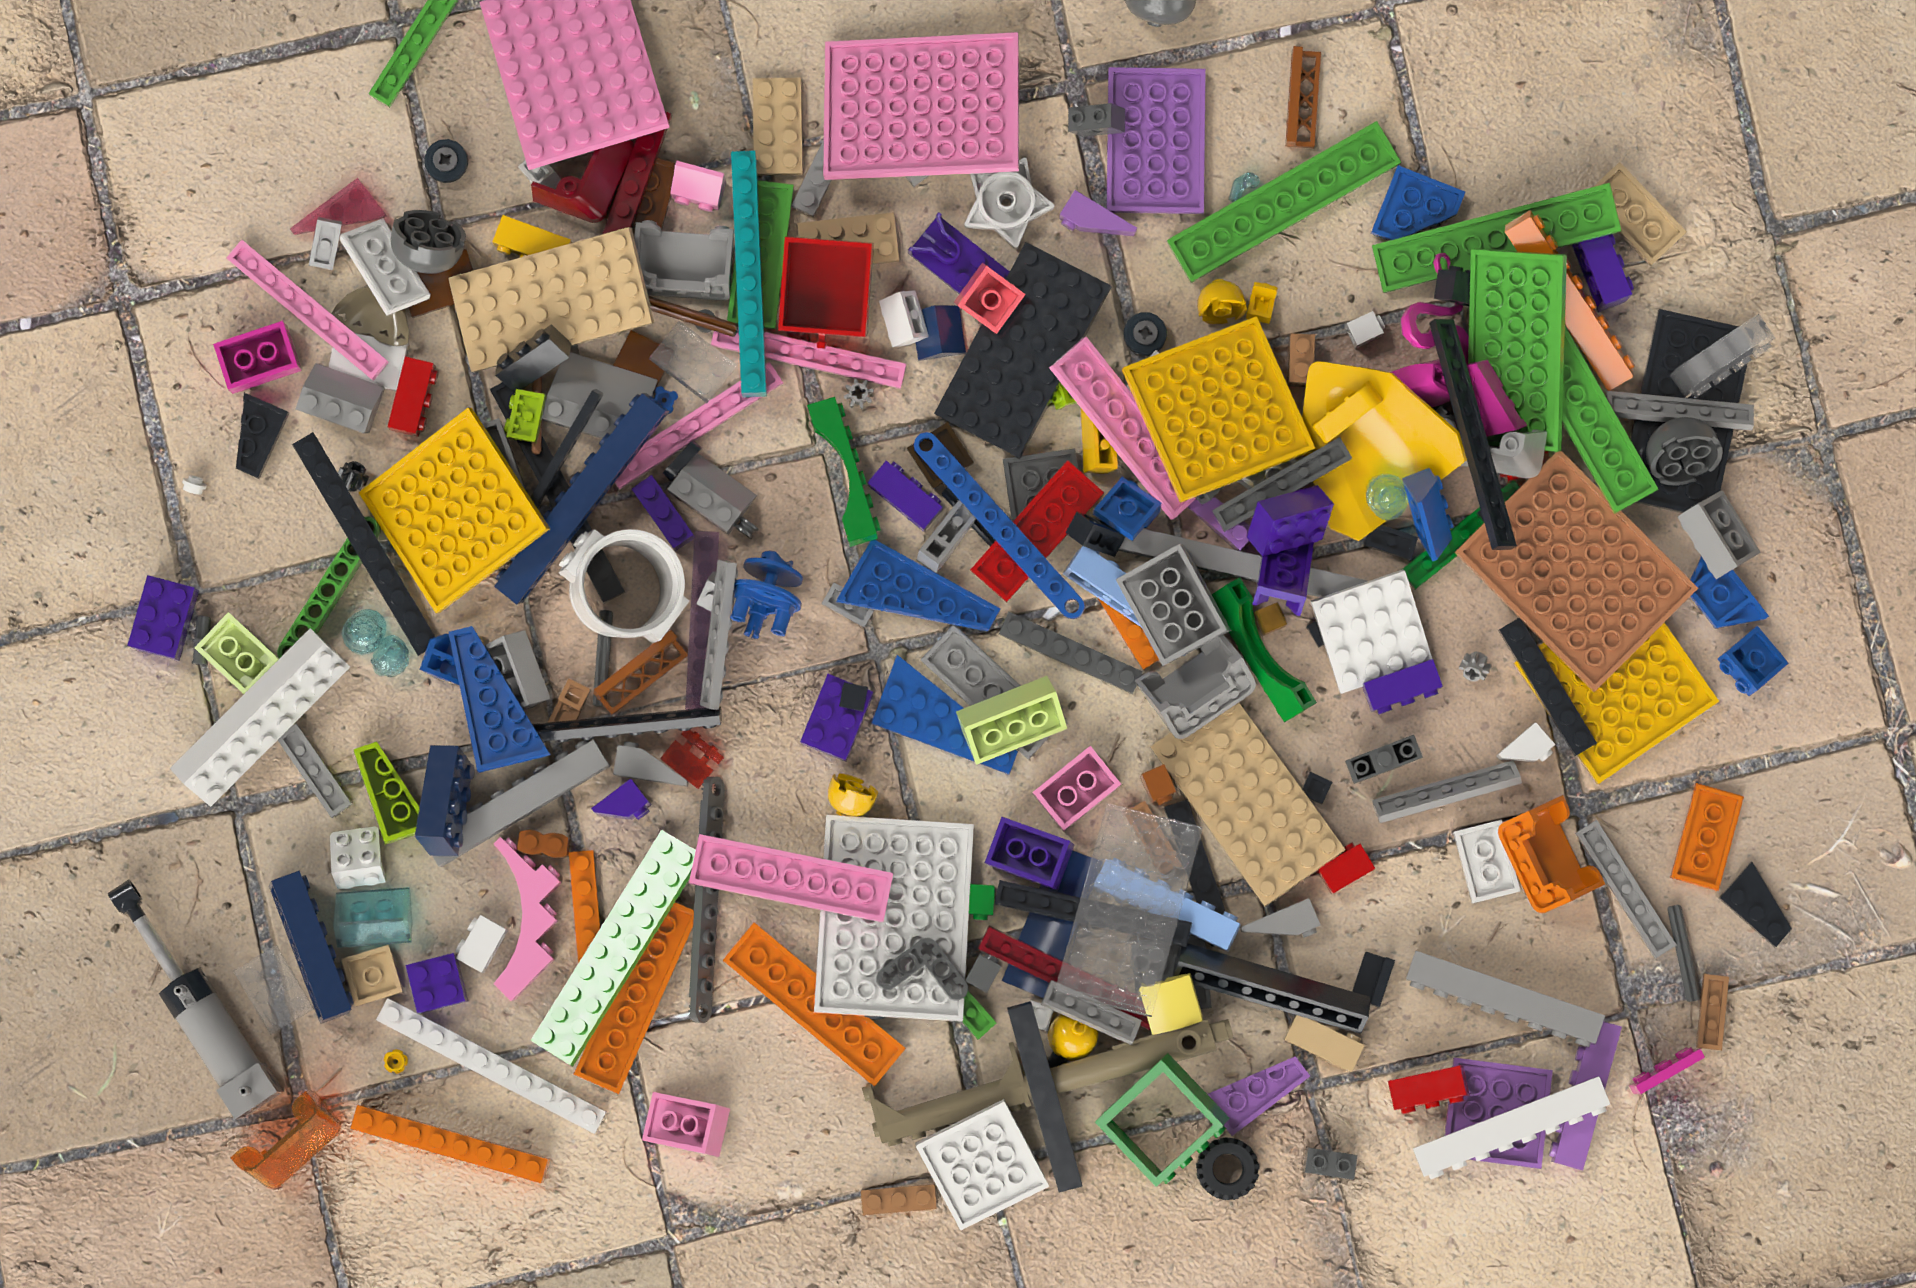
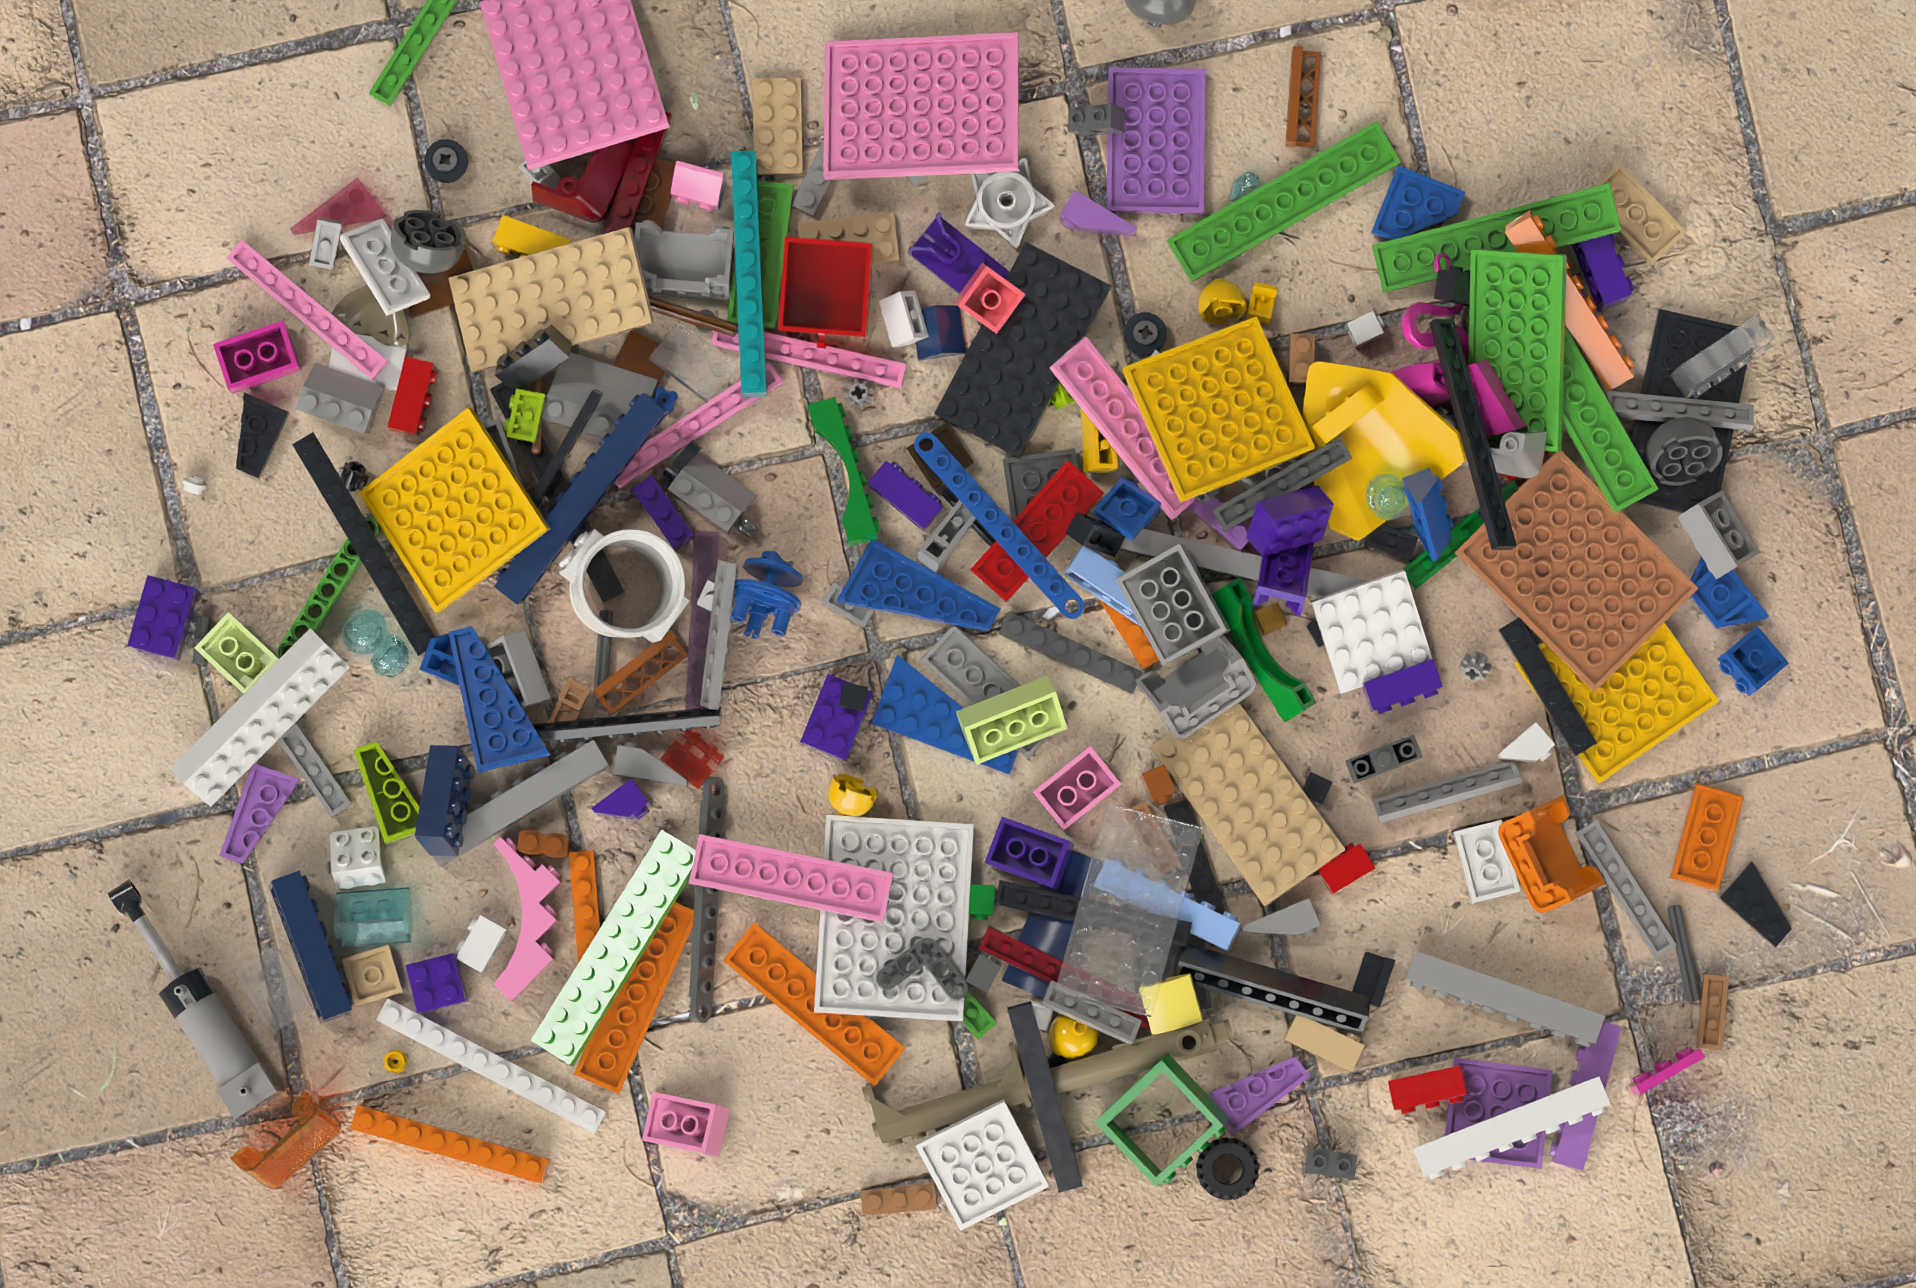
none -> medium lavender wing [219,763,300,864]

